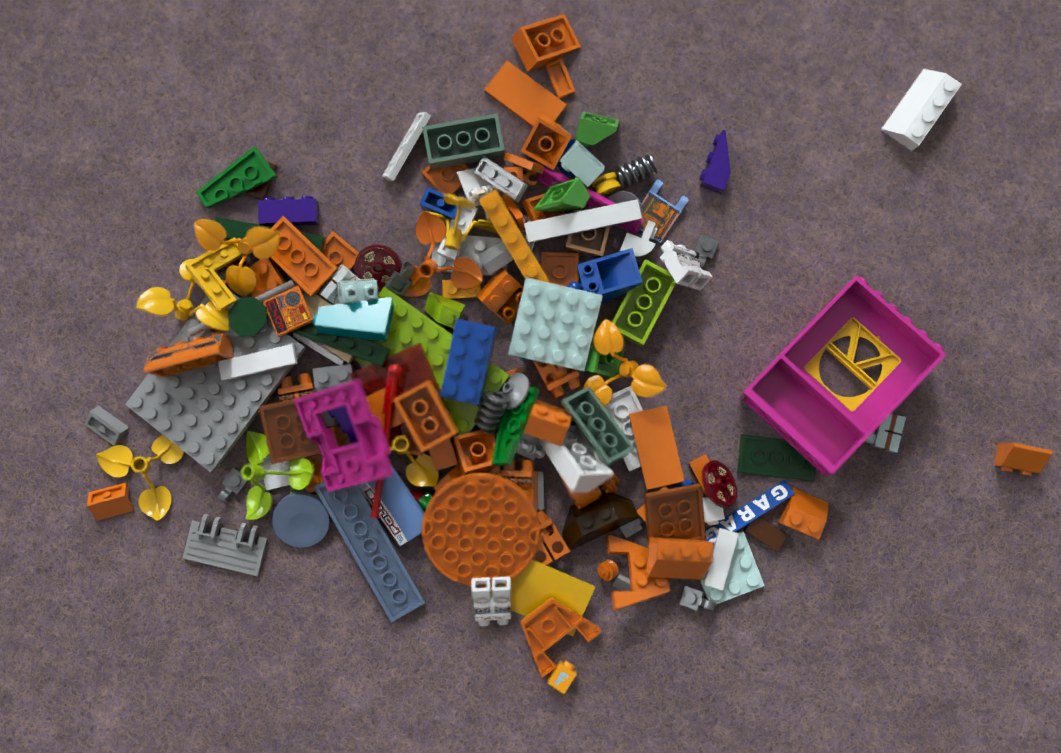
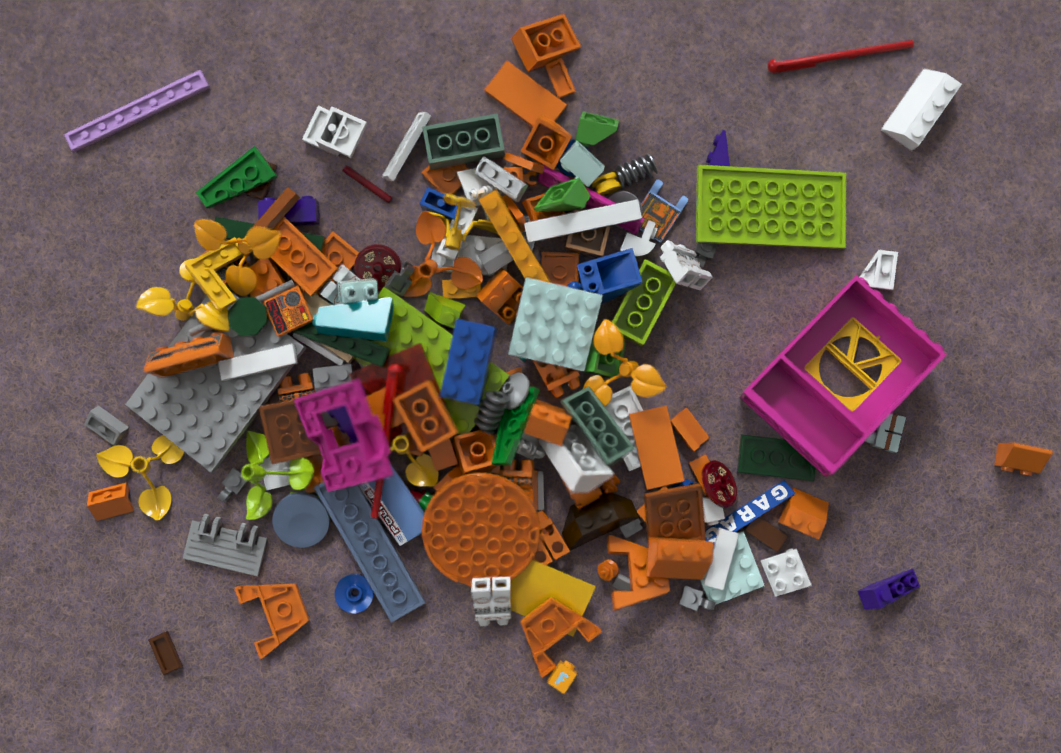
none -> lavender tile [64,70,210,152]
none -> reddish brown tile [148,631,183,676]
none -> orange wing [234,583,310,659]
none -> dark orange tile [251,187,300,230]
none -> white bracket [302,106,367,158]
none -> blue dish [335,574,374,613]
none -> dark red piece [342,165,393,204]
none -> orange panel [670,408,709,452]
none -> lime plate [696,165,846,249]
none -> white hinge [761,548,811,597]
none -> red bar [767,40,914,74]
none -> dark purple slope [858,569,920,610]
none -> white wing [859,250,898,291]

